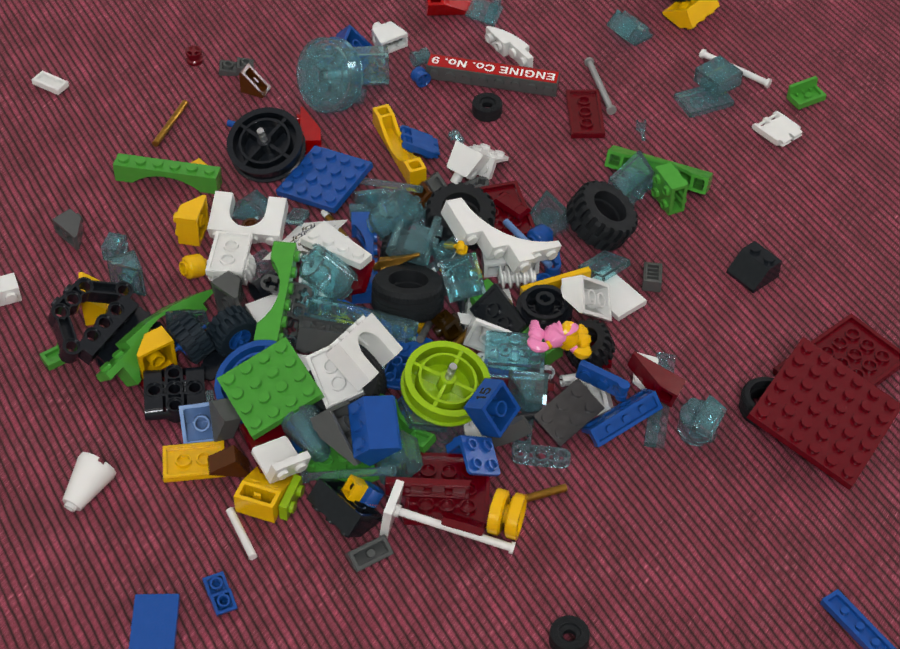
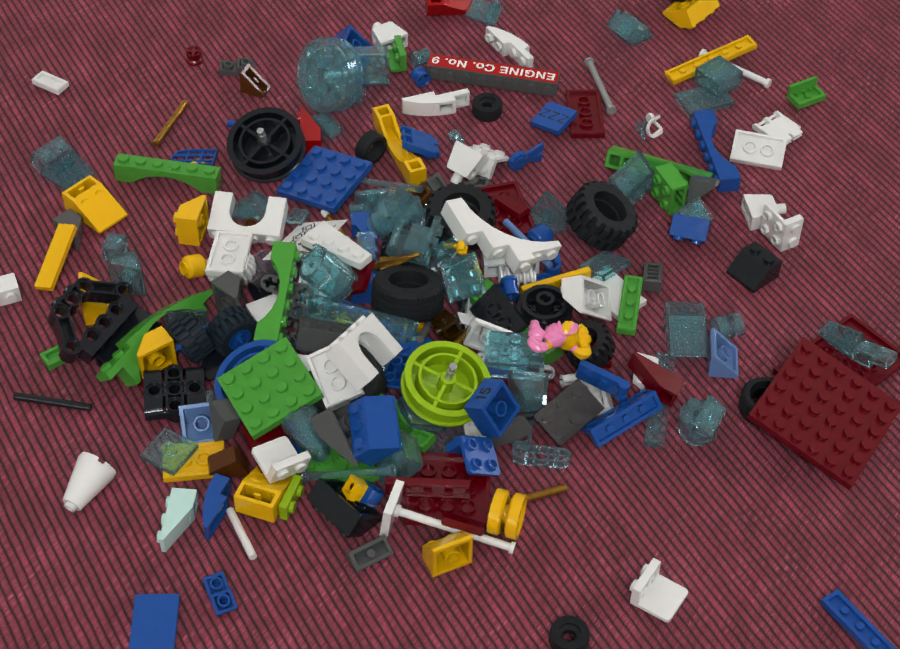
none -> black bar [13,392,92,412]
none -> clear light blue slope [30,135,95,190]
none -> yellow tile [34,223,77,291]
none -> yellow slope [62,175,128,234]
none -> clear light blue tile [140,427,199,476]
none -> light aqua slope [157,488,199,552]
none -> blue window [171,149,218,166]
none -> blue slope [202,473,232,540]
none -> clear light blue slope [311,112,343,138]
none -> black tyre [355,130,387,164]
none -> clear light blue plate [356,232,376,263]
none -> bright green bracket [385,35,407,73]
none -> white slope [402,88,470,116]
none -> yellow slope [422,531,473,577]
none -> blue piece [500,275,520,302]
none -> blue piece [508,142,545,171]
none -> blue tile [530,101,578,136]
none -> bright green tile [616,275,643,336]
none -> white bracket [629,558,688,622]
none -> white piece [645,113,663,138]
none -> clear light blue slope [663,302,708,357]
none -> yellow tile [665,35,757,86]
none -> blue slope [669,213,711,245]
none -> clear light blue slope [677,196,714,222]
none -> dark grey slope [686,175,720,206]
none -> blue arch [690,109,741,193]
none -> medium blue slope [707,328,739,378]
none -> clear light blue wheel [710,312,745,339]
none -> white tile [730,129,788,171]
none -> white torso [741,194,786,231]
none -> white bracket [760,204,804,252]
none -> clear light blue slope [819,320,898,369]

